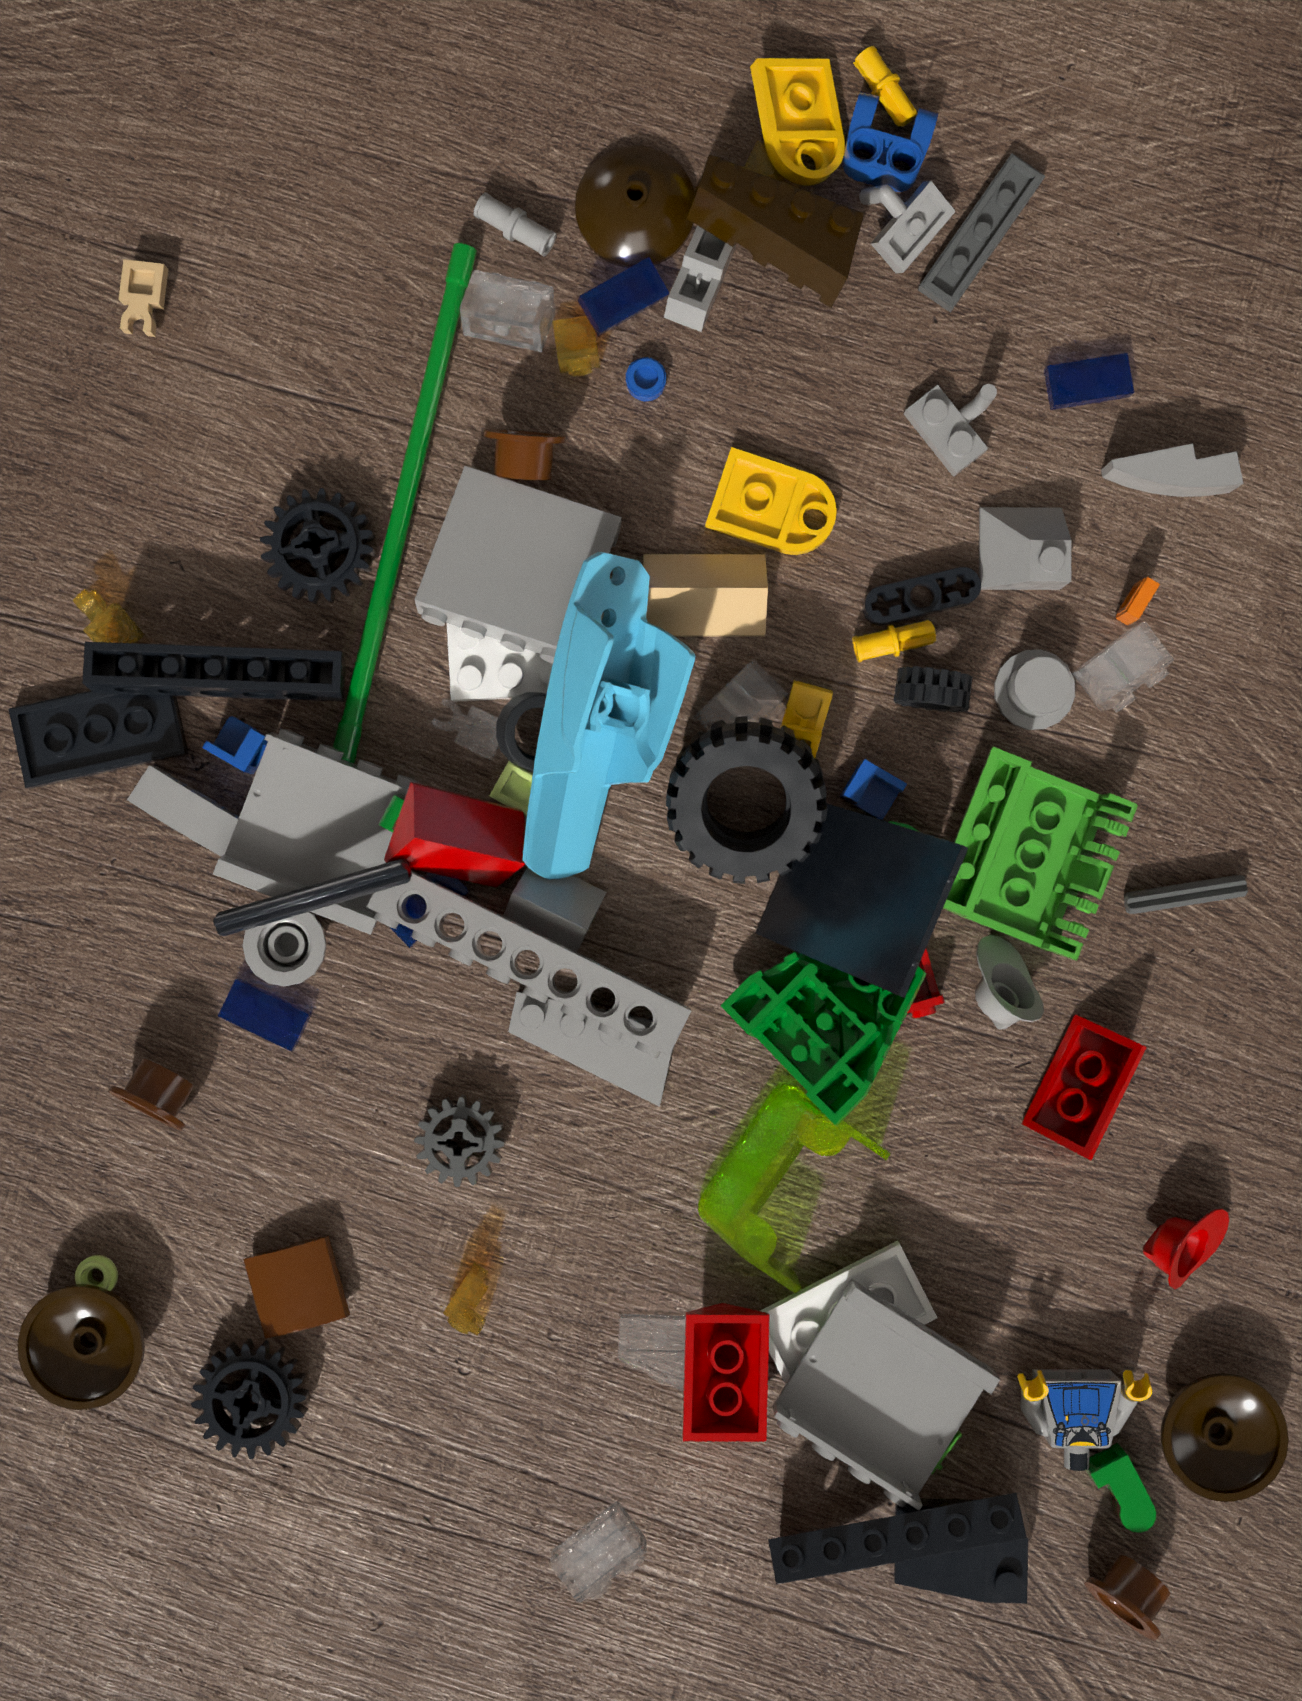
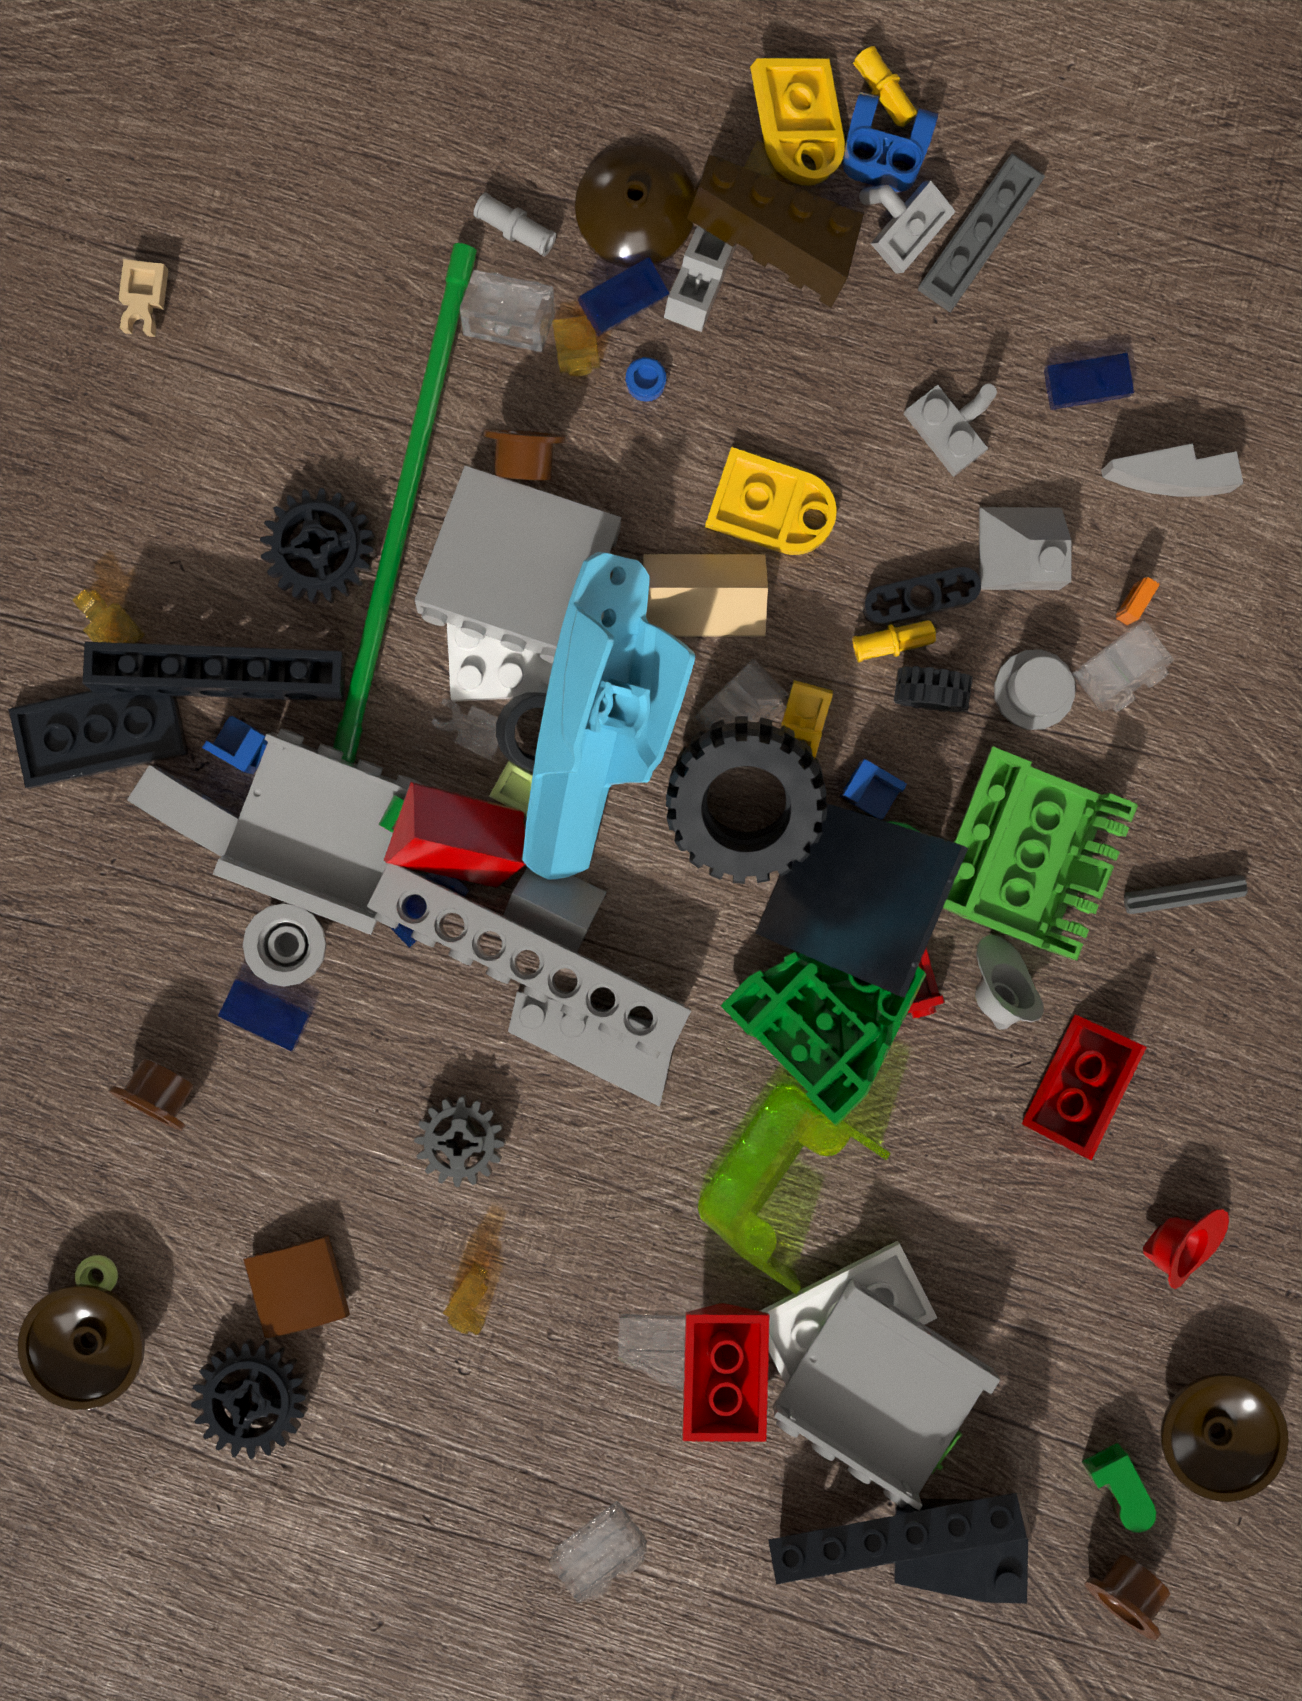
black axle [213,858,412,936] -> none
torso [1017,1369,1152,1471] -> none

